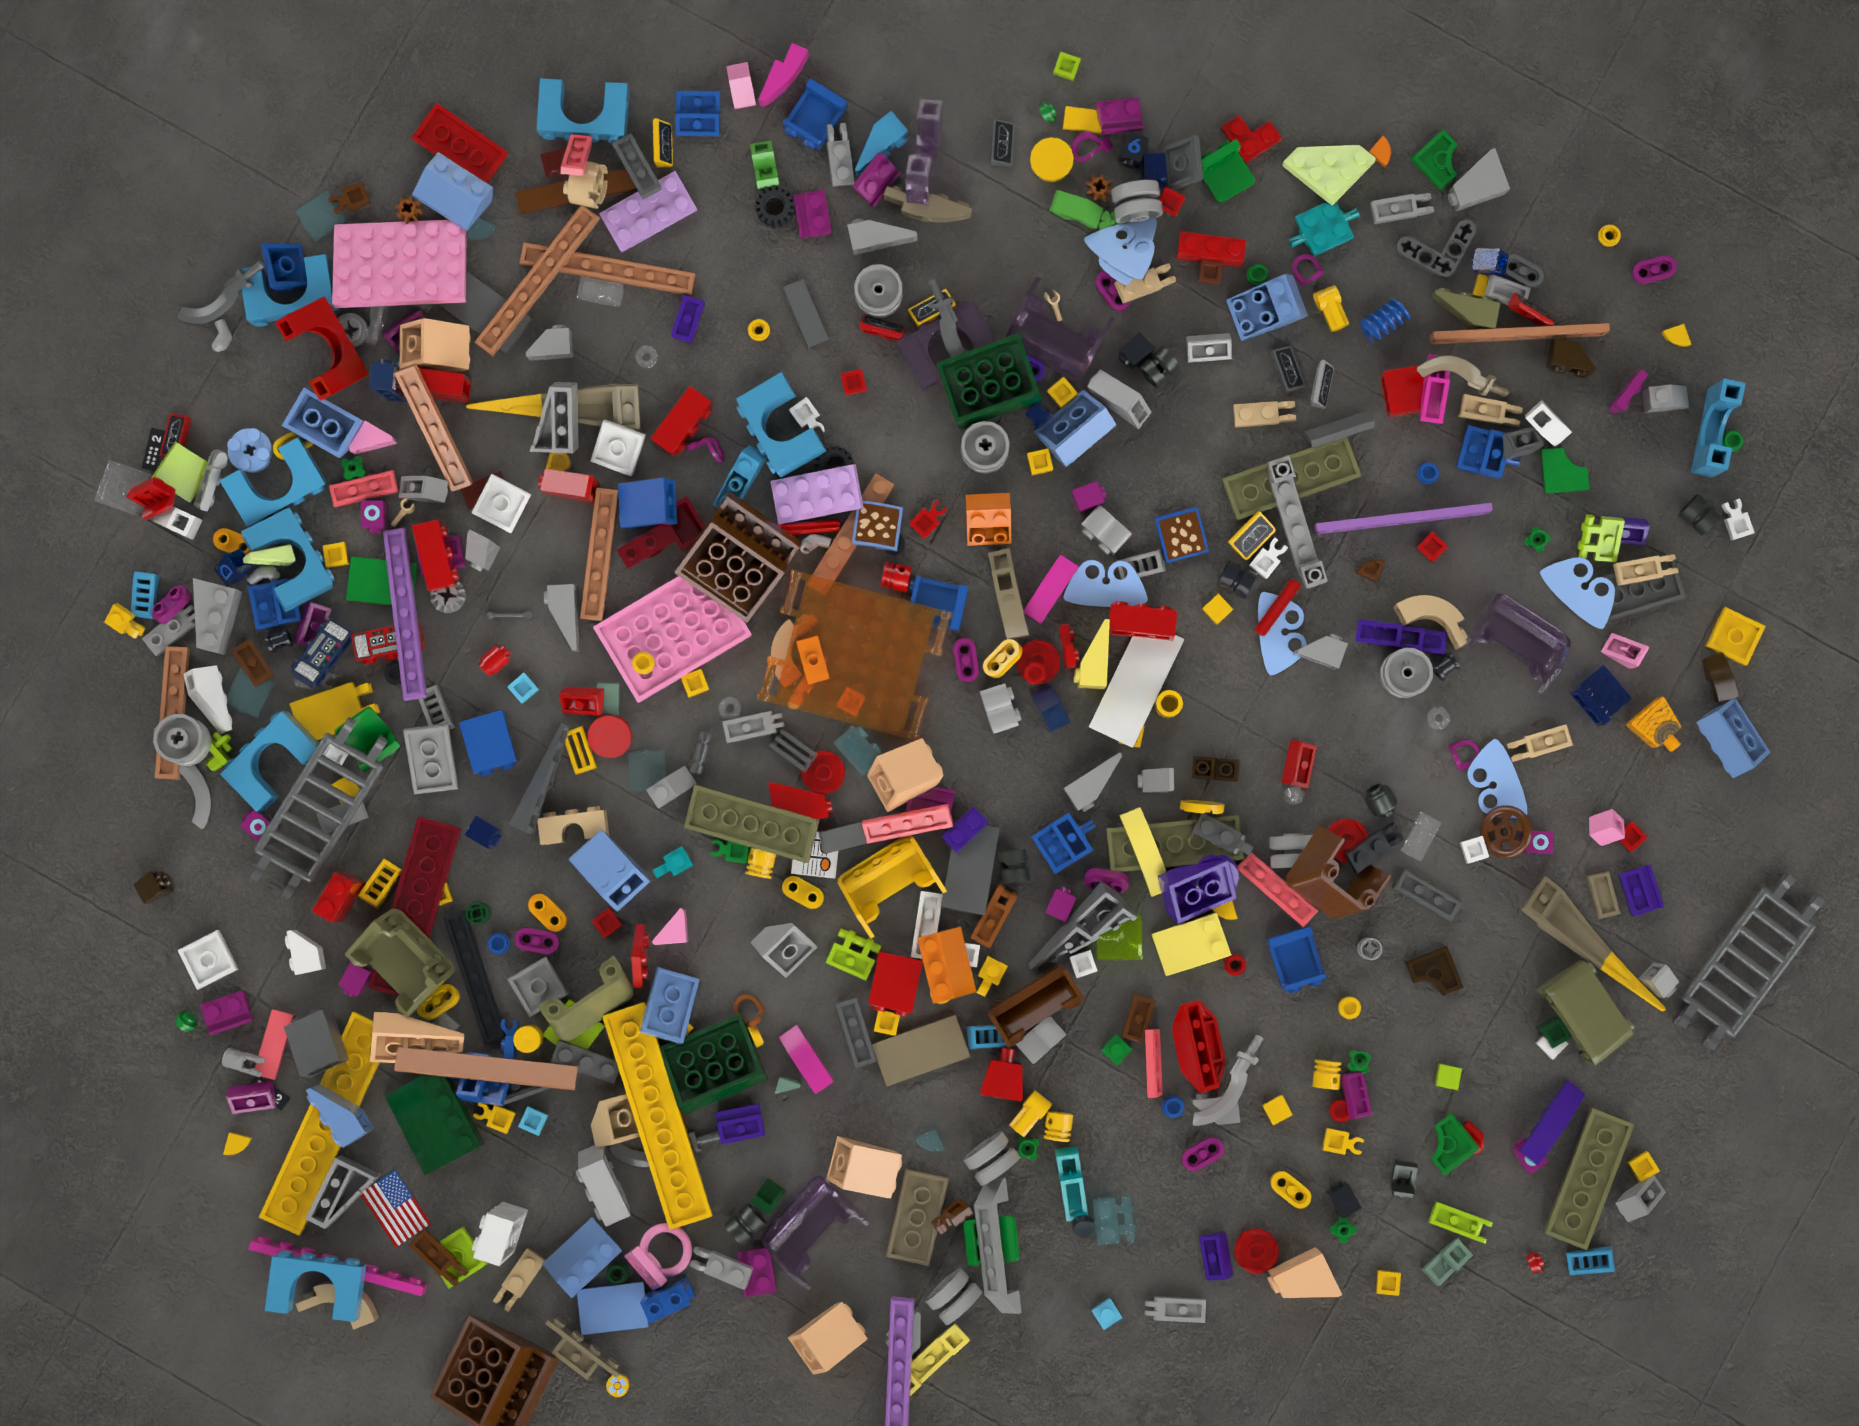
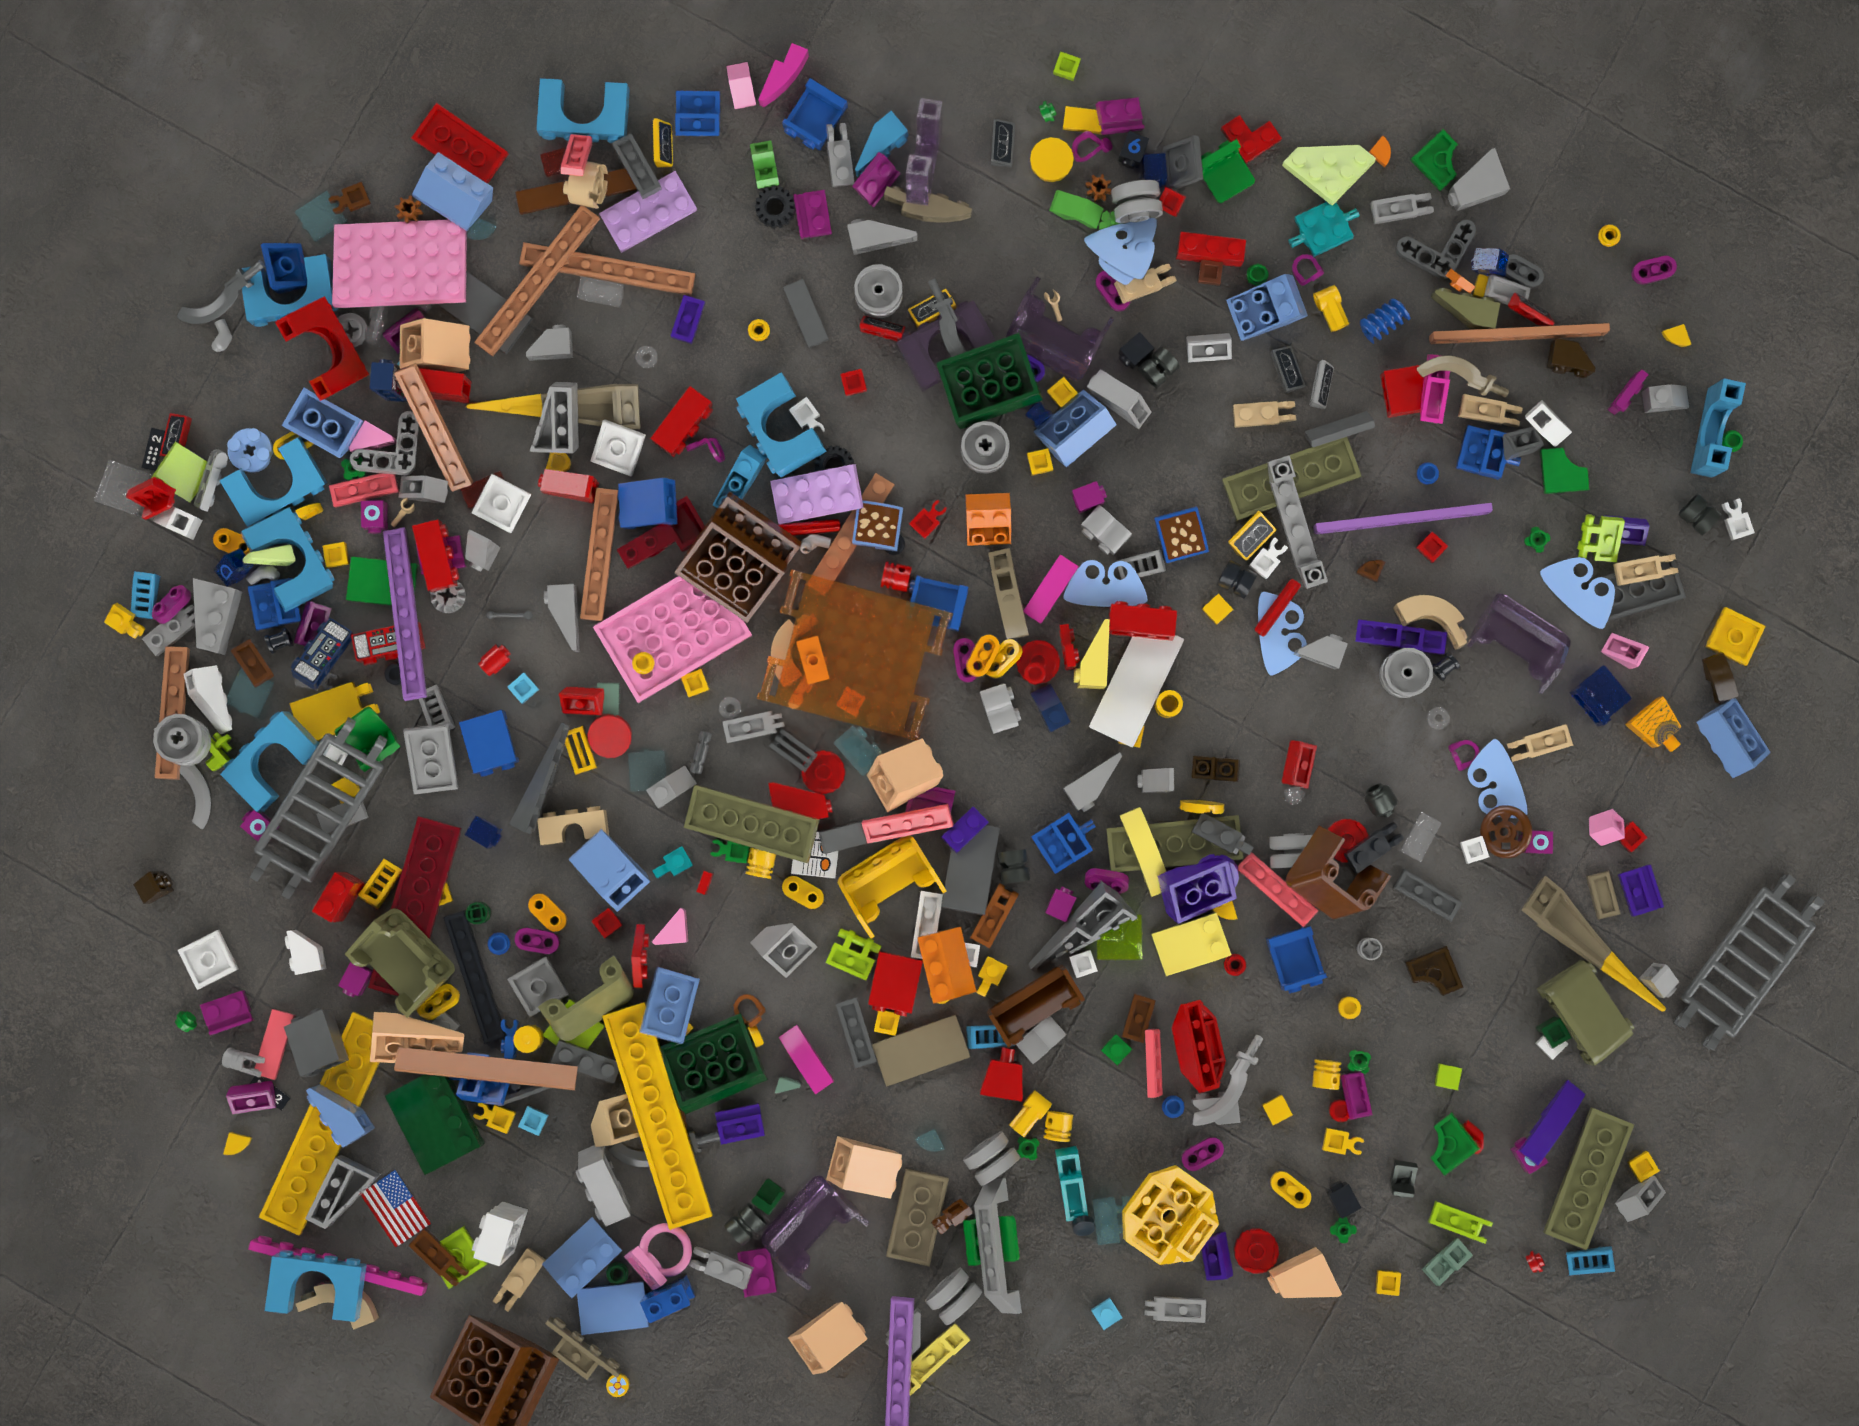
none -> yellow tile [295,503,323,520]
none -> light grey beam [350,411,419,475]
none -> red tile [696,871,714,895]
none -> light orange plate [966,635,1000,677]
none -> yellow piece [1122,1165,1219,1265]
none -> orange plate [1445,269,1475,293]

